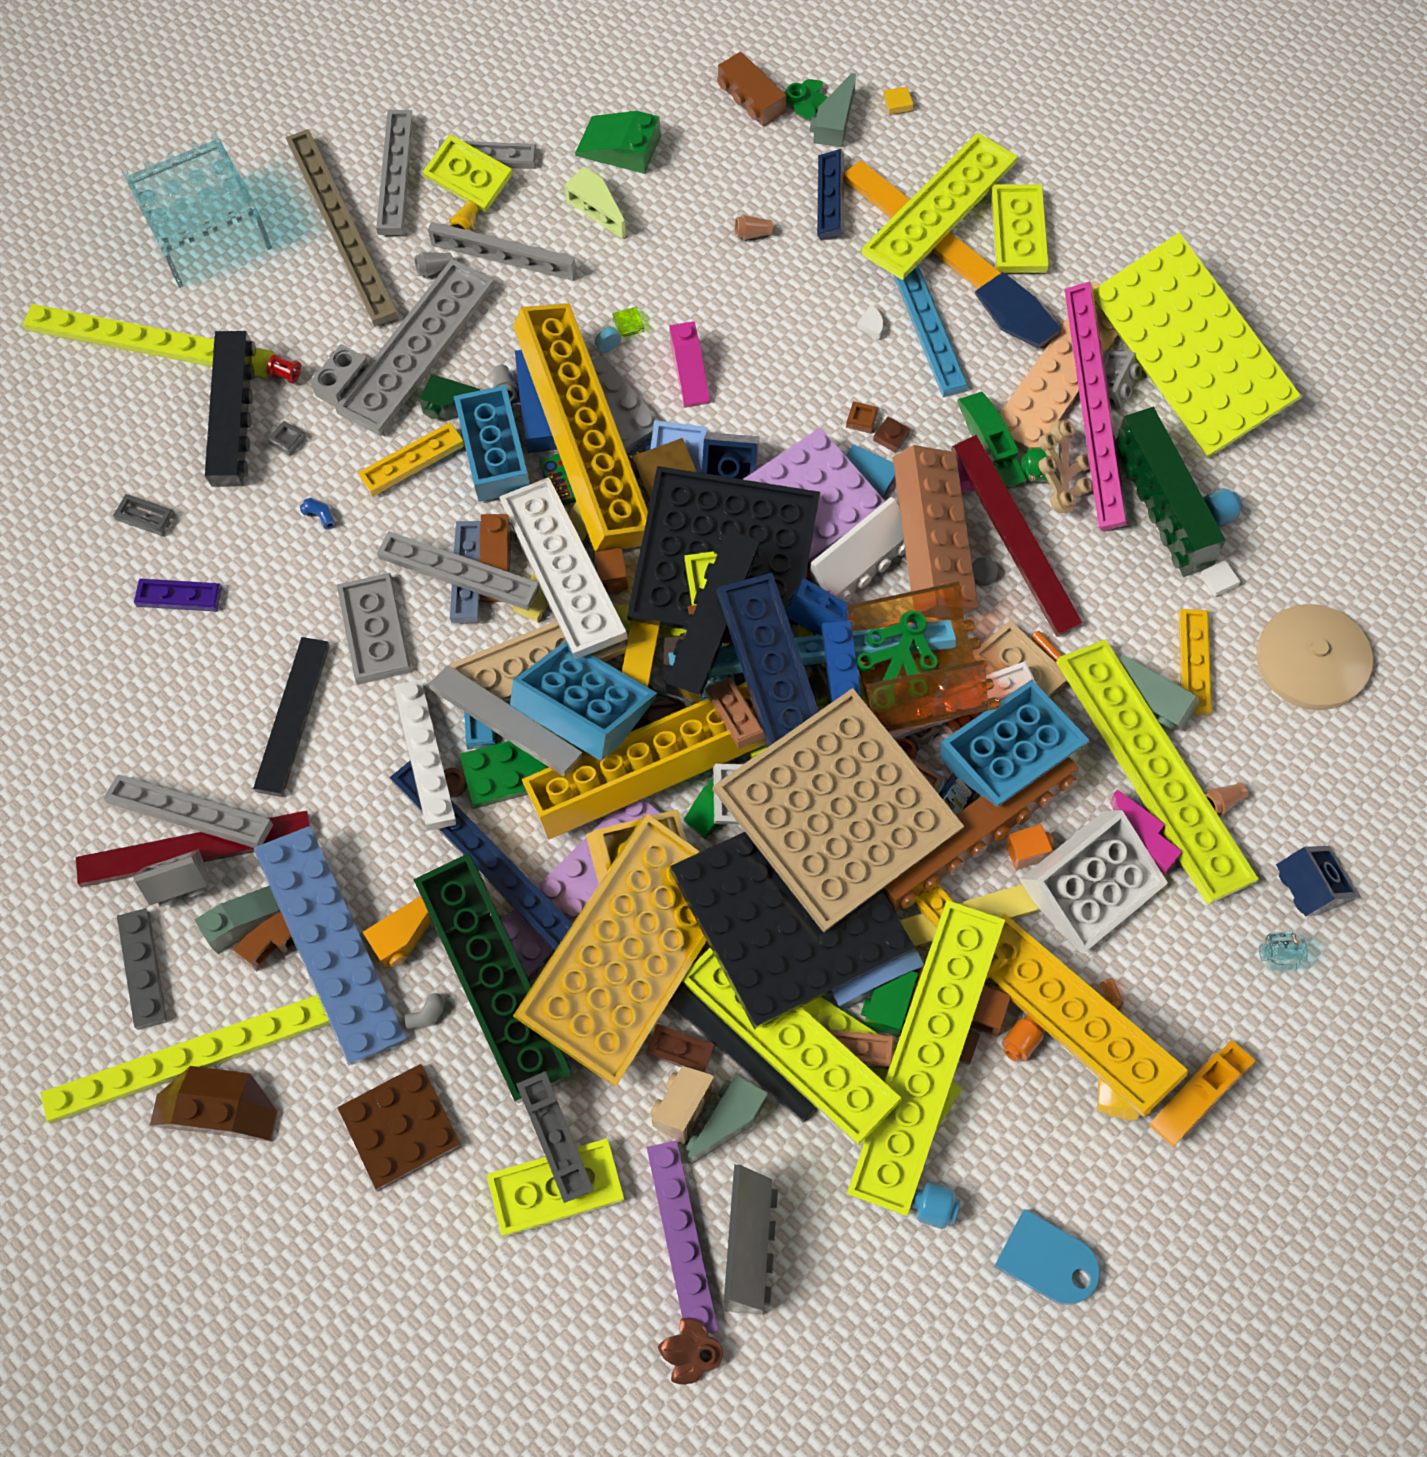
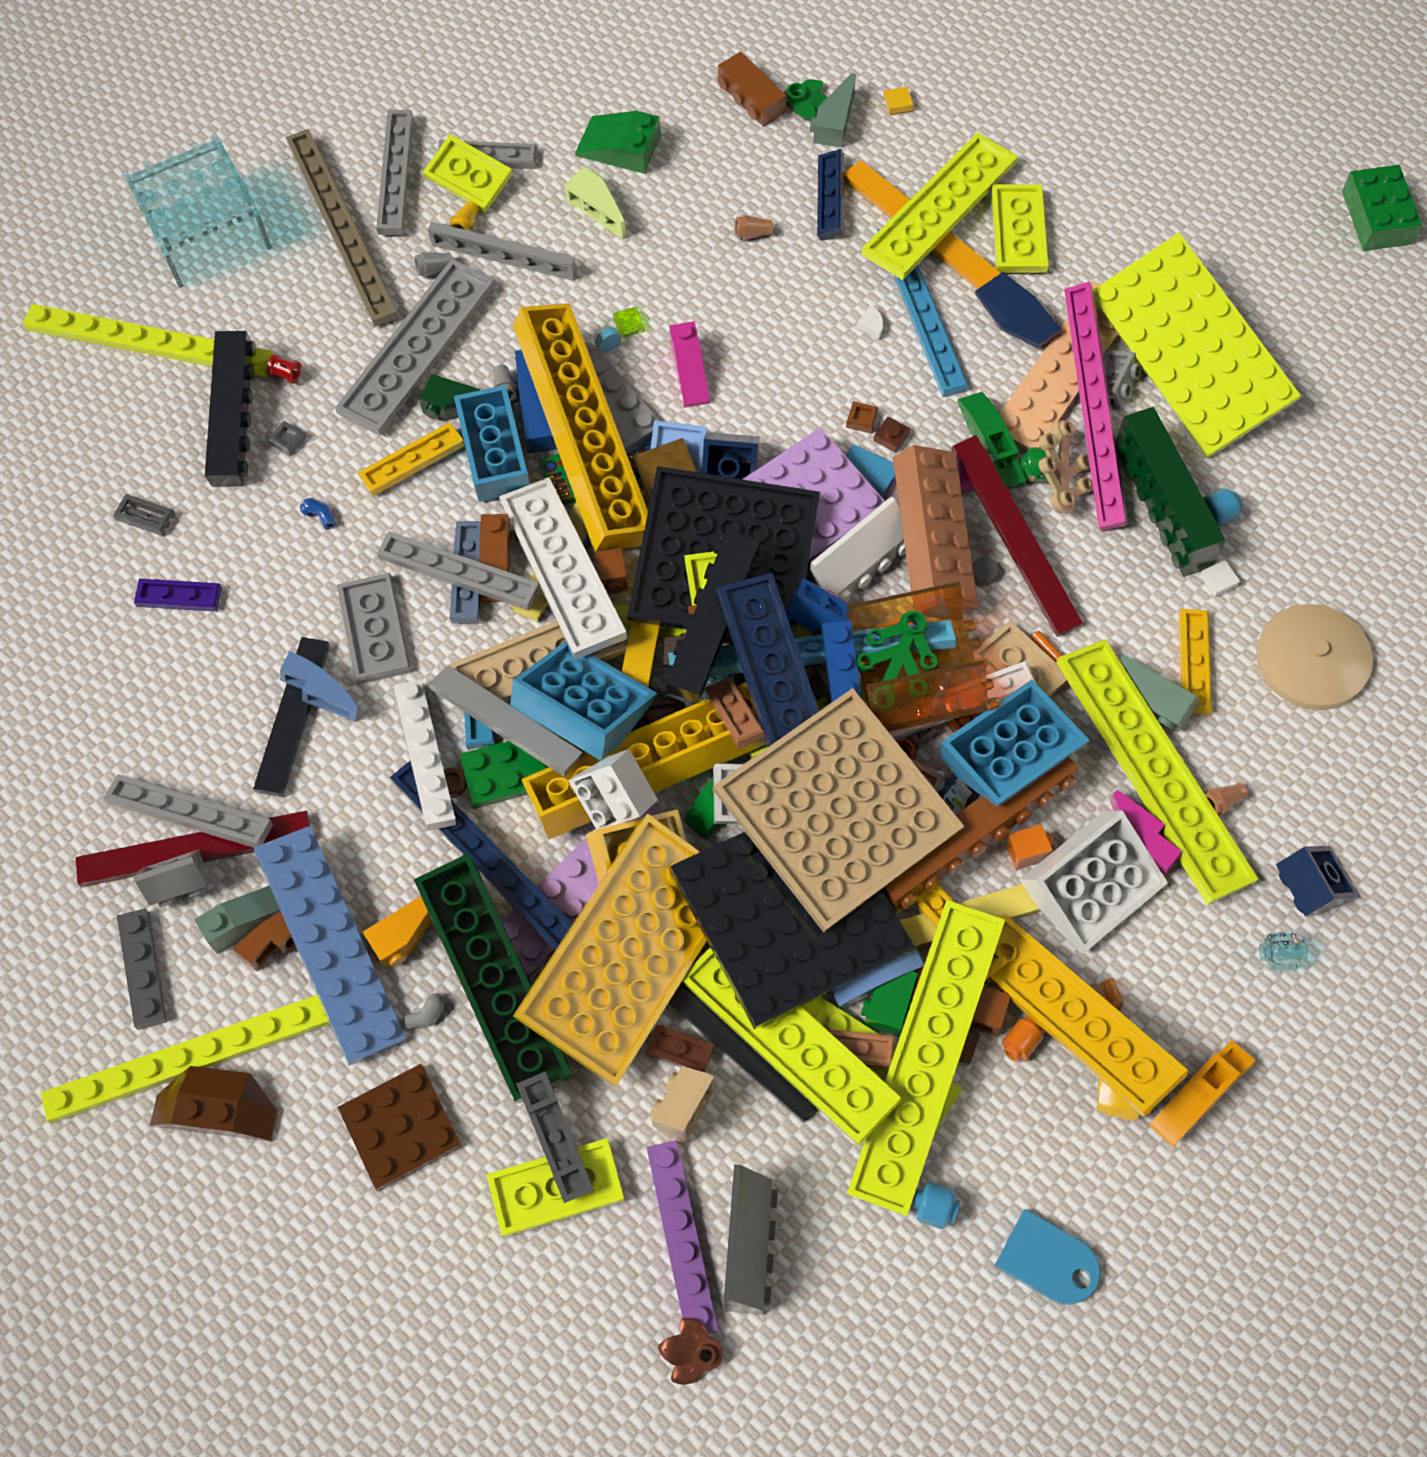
light grey brick [310,344,369,407] -> none
sand green slope [686,1074,768,1163] -> none
none -> medium blue slope [280,651,358,722]
none -> white slope [569,749,658,829]
none -> green brick [1342,164,1422,251]

